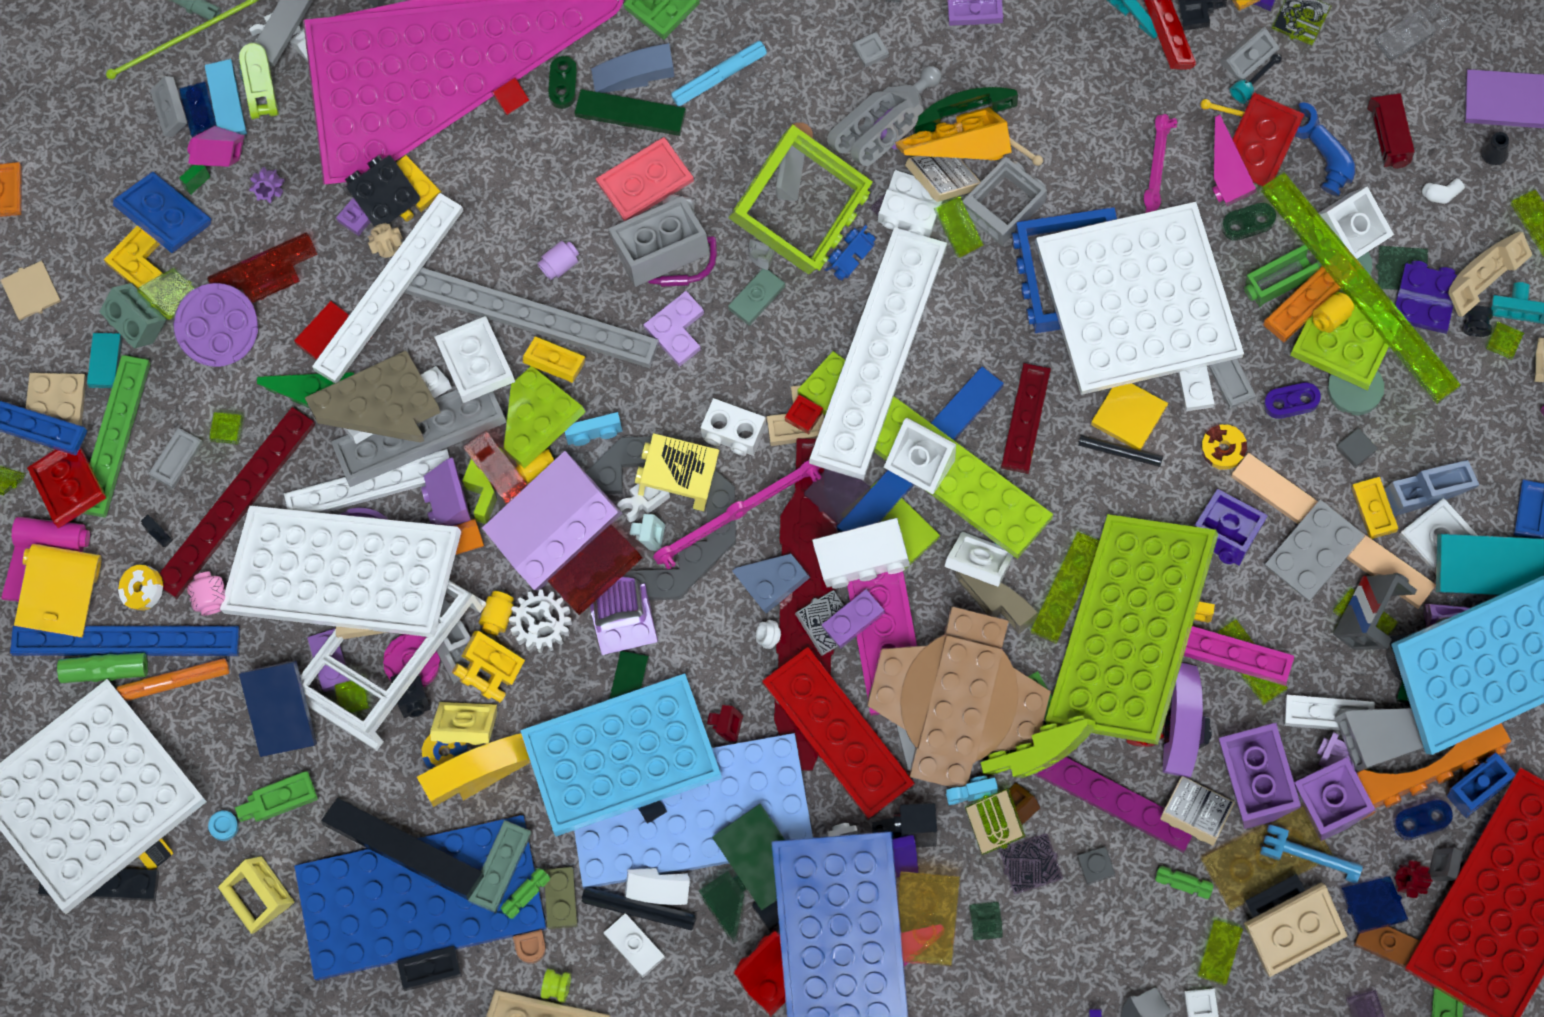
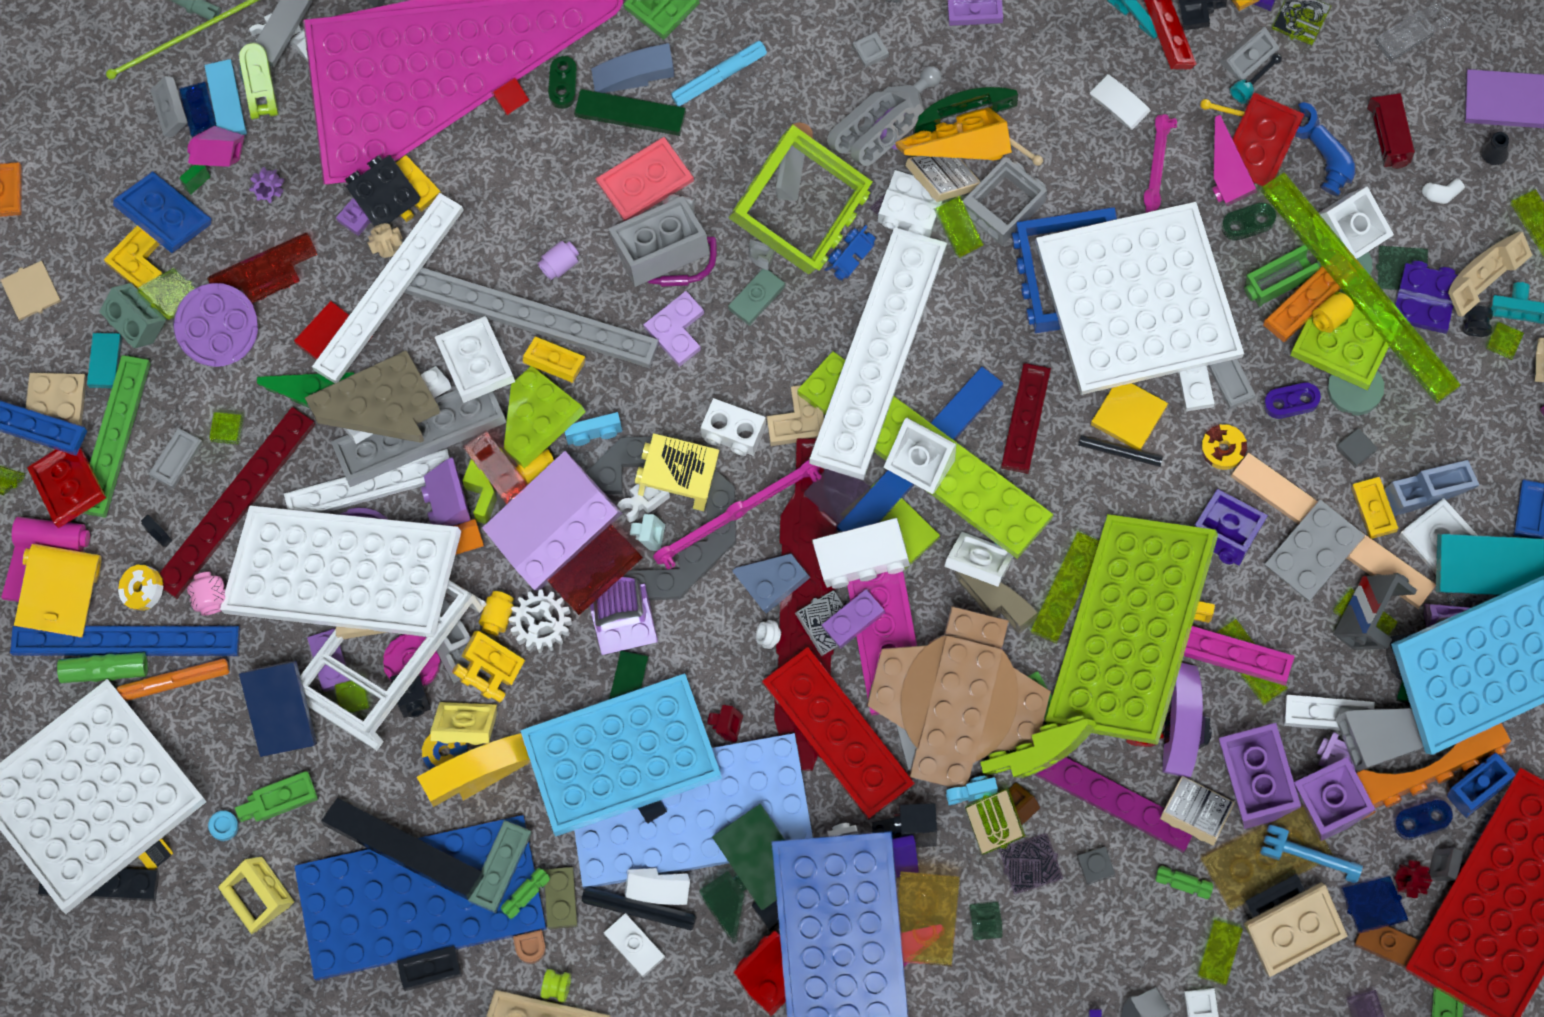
red plate [784,395,823,435] -> none
none -> white slope [1089,74,1150,130]

